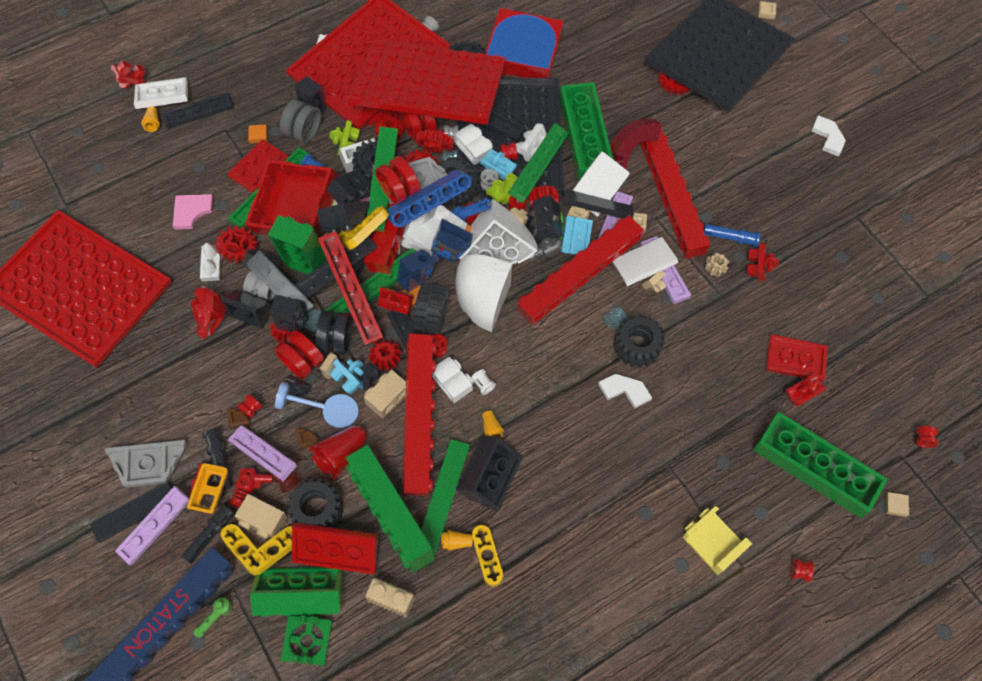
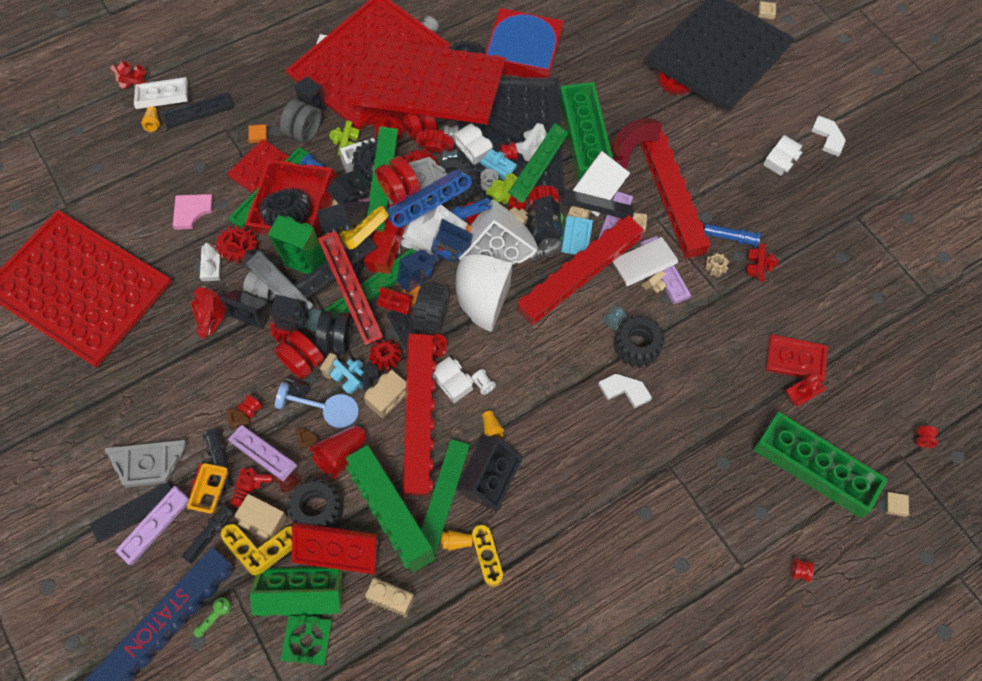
light yellow panel [683,506,752,575] -> none
none -> black gear [260,188,311,227]
none -> white brick [764,135,802,176]

